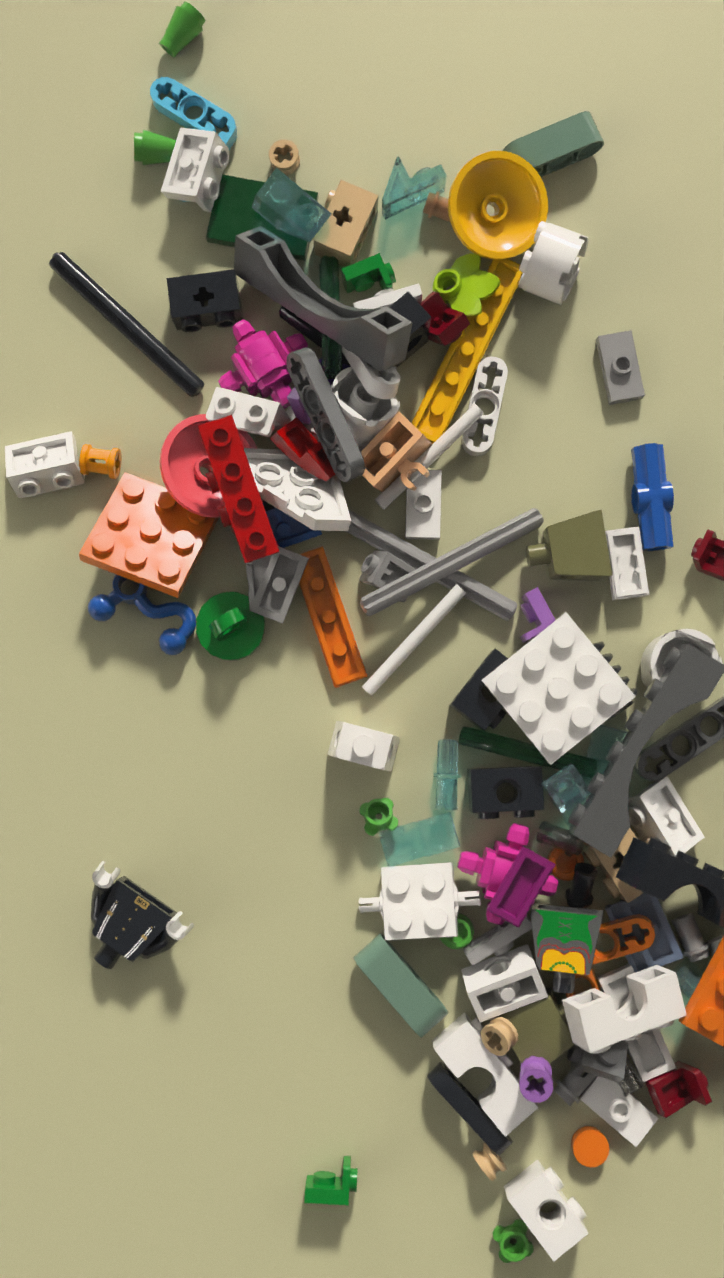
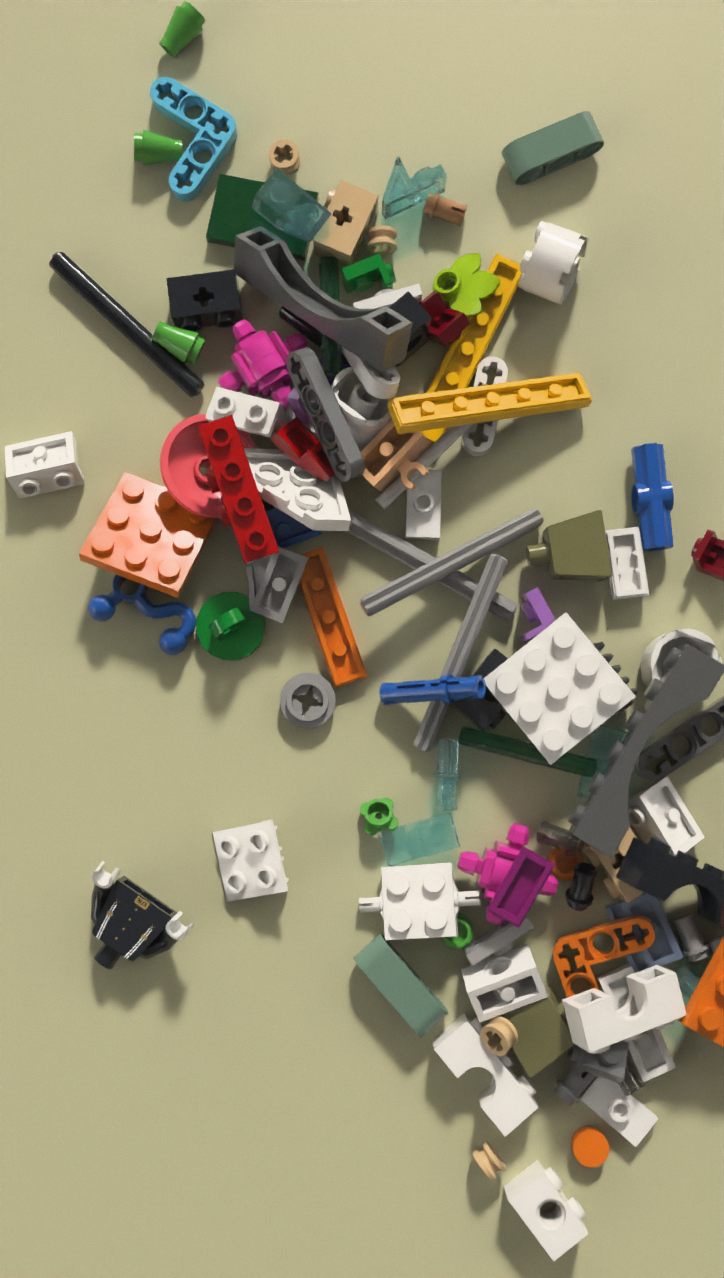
light orange bush [79,444,122,479] -> none
white bracket [161,127,229,212] -> none
green bracket [304,1156,358,1206] -> none
white torso [328,721,400,771] -> none
light grey bracket [359,550,415,602] -> none
white piece [362,584,466,696] -> none
black beam [427,1062,513,1156] -> none
yellow dish [448,151,548,260] -> none
black brick [467,766,544,819] -> none
bright green plate [492,1219,534,1263] -> none
medium lavender bush [519,1056,553,1103] -> none
torso [531,903,604,993] -> none
clear light blue slope [542,763,591,840] -> none
light grey plate [596,330,645,405] -> none
dark red bracket [645,1060,712,1118] -> none
none -> bright green cone [152,321,206,365]
none -> white hinge [212,819,289,902]
none -> light grey gear [280,673,336,728]
none -> tan bush [367,225,397,255]
none -> blue pin [379,675,486,705]
none -> yellow tile [387,373,593,434]
none -> light grey axle [413,554,508,752]

